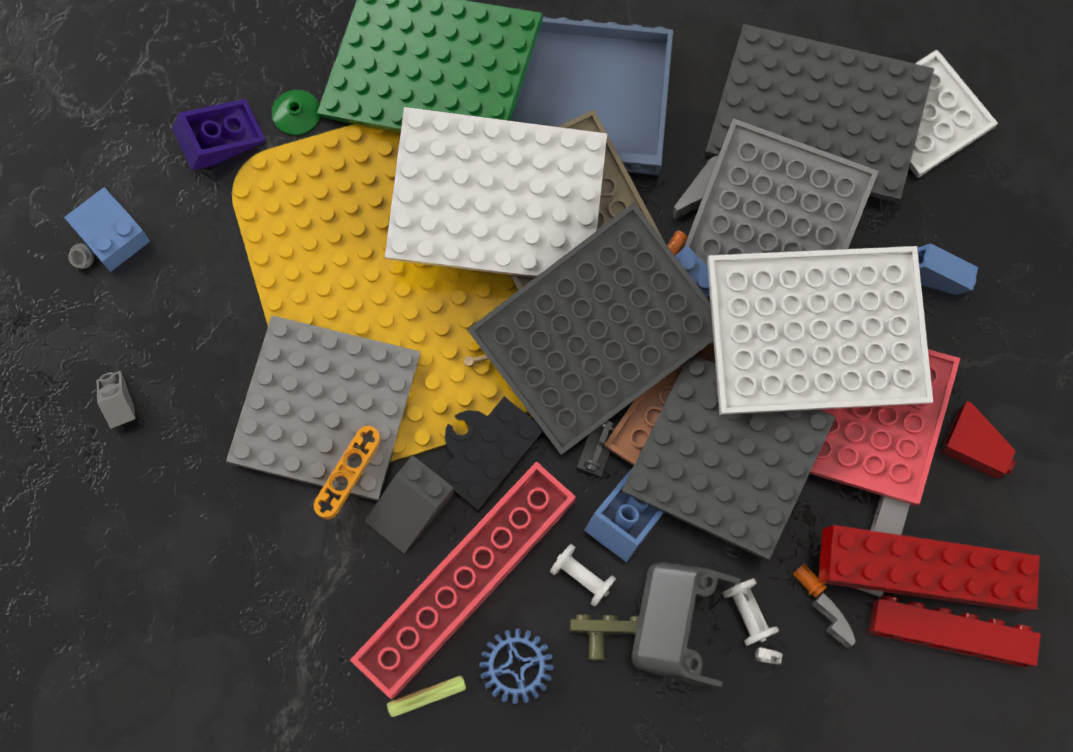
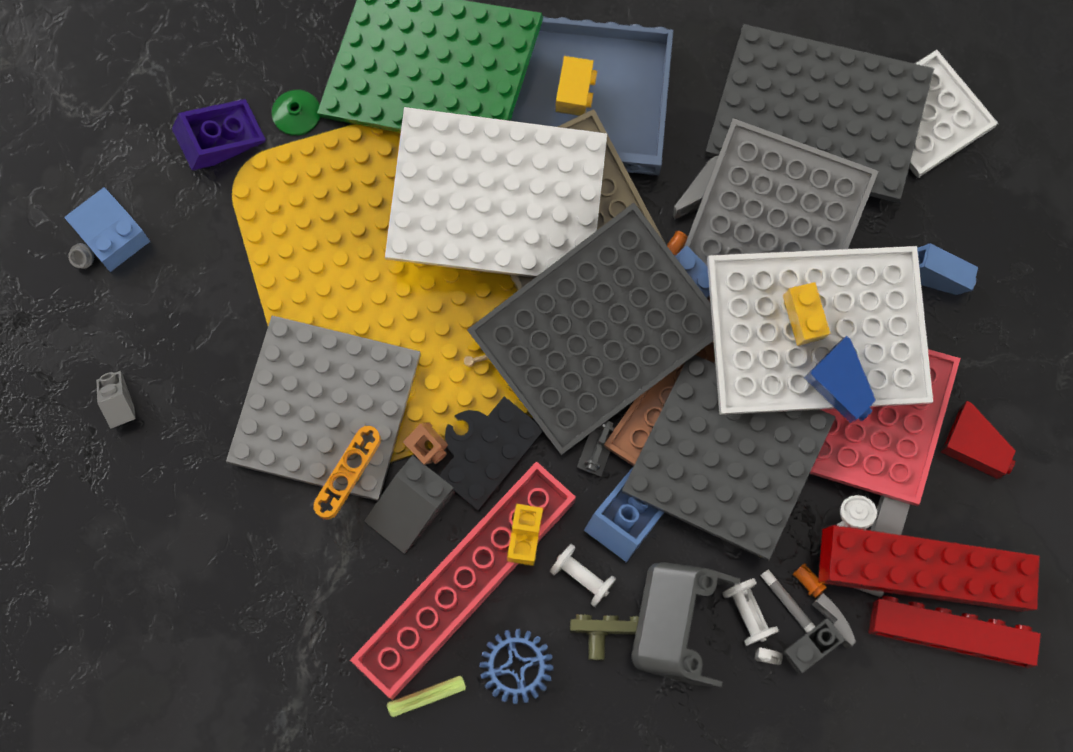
none -> nougat brick [403,422,448,465]
none -> yellow slope [507,504,543,566]
none -> yellow brick [555,56,597,116]
none -> light grey bar [761,569,816,633]
none -> dark grey slope [781,618,845,674]
none -> yellow brick [782,282,830,346]
none -> blue slope [804,336,876,423]
none -> white hose [836,495,877,530]

